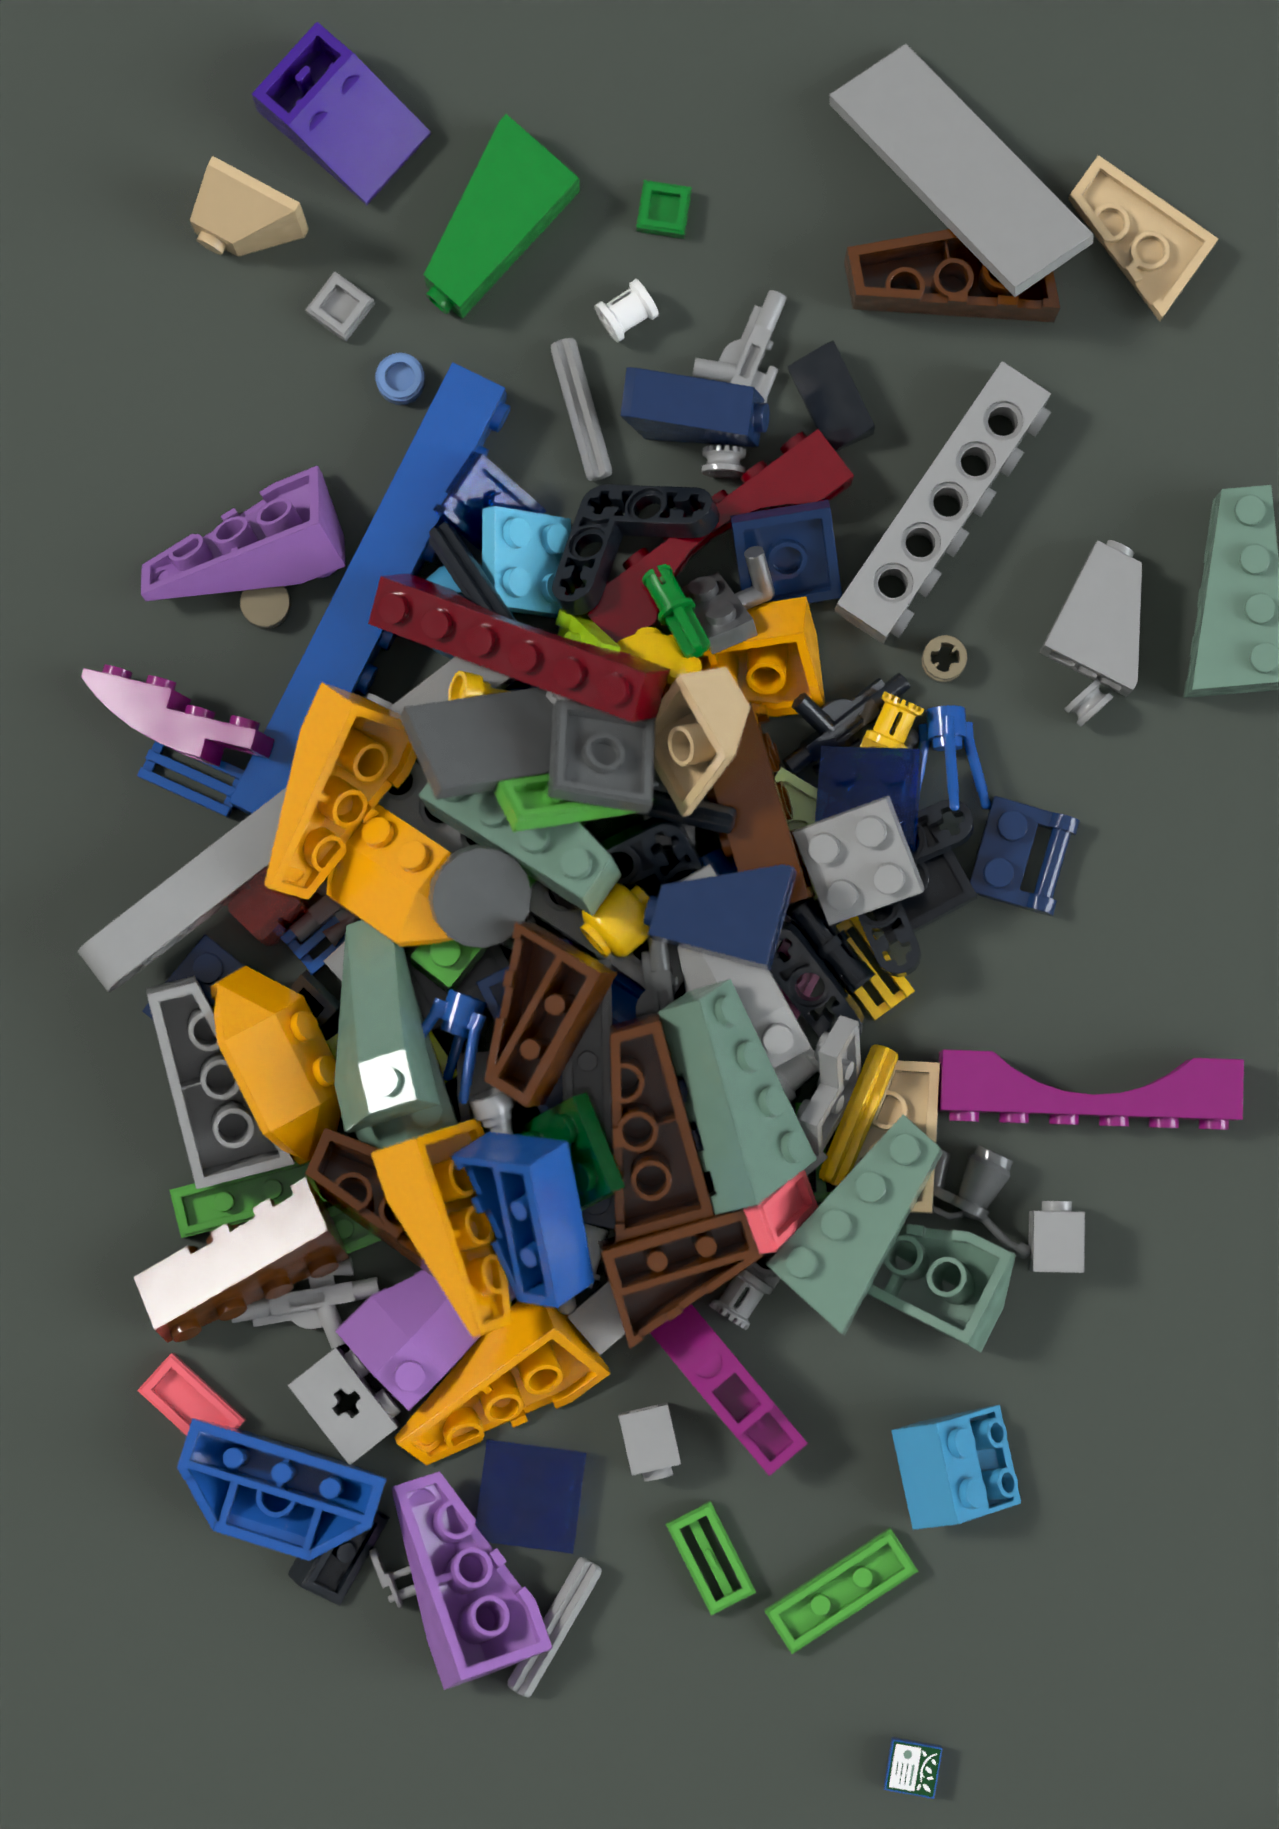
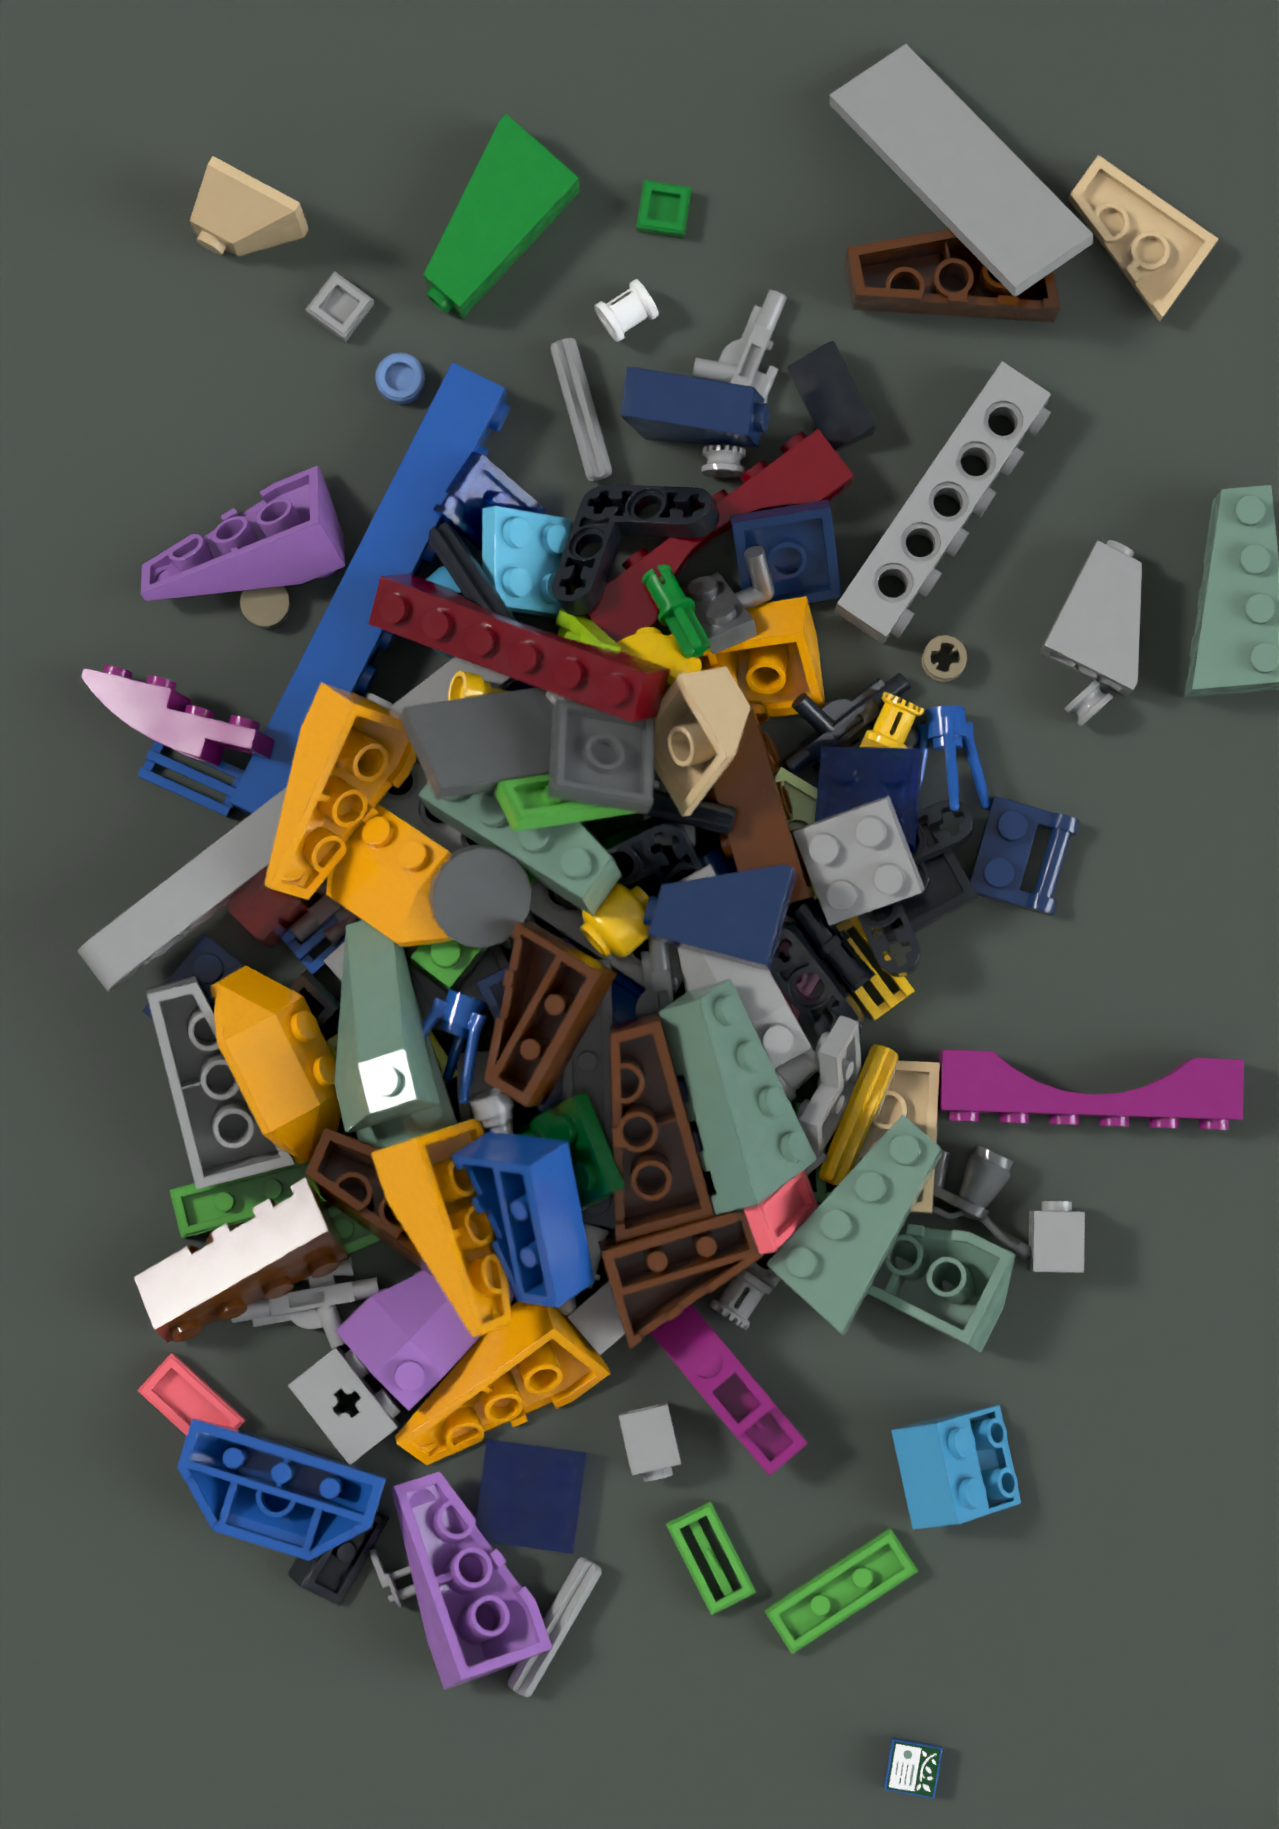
dark purple slope [252,22,431,206] -> none

